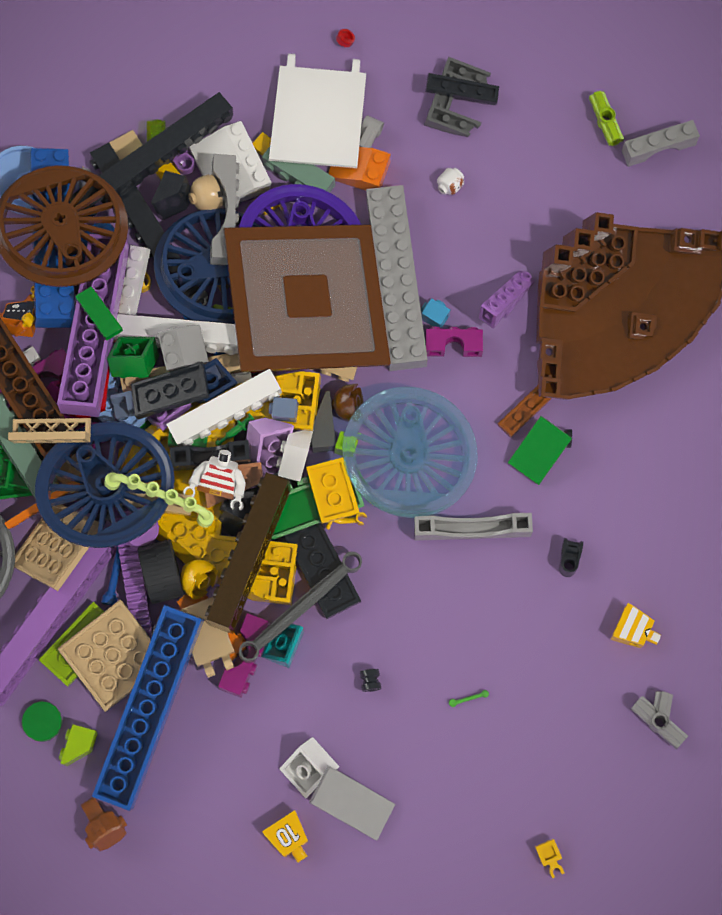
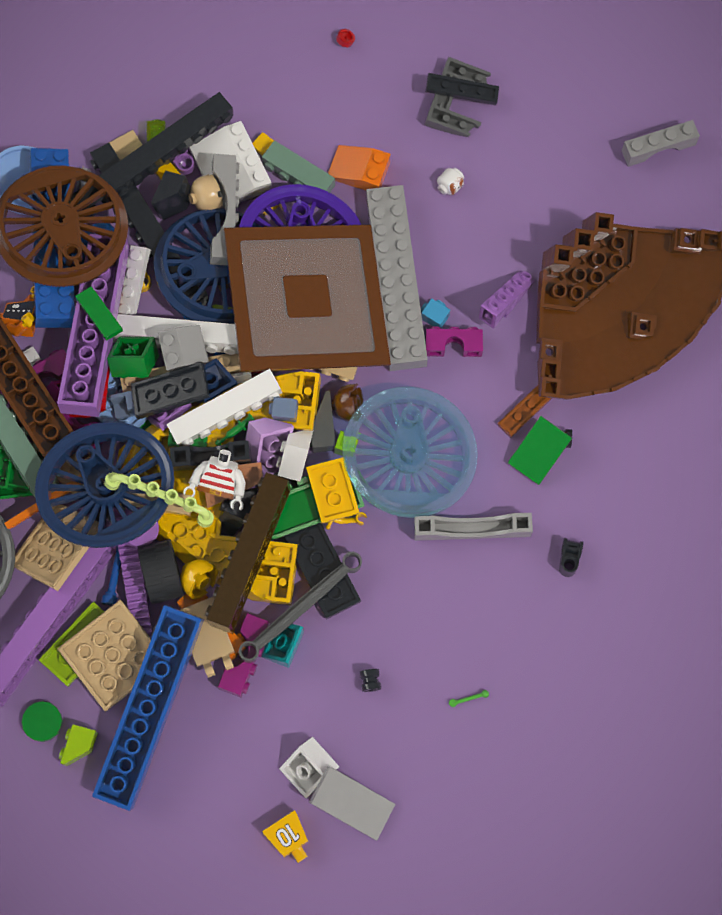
tan fence [8,418,91,443] -> none
dark orange piece [81,797,127,851] -> none
white flag [269,54,366,168] -> none
light grey piece [359,115,384,148] -> none
yellow plate [535,839,564,878] -> none
lime piece [589,91,624,146] -> none
yellow torso [611,603,661,648] -> none
light grey piece [631,691,688,750] -> none

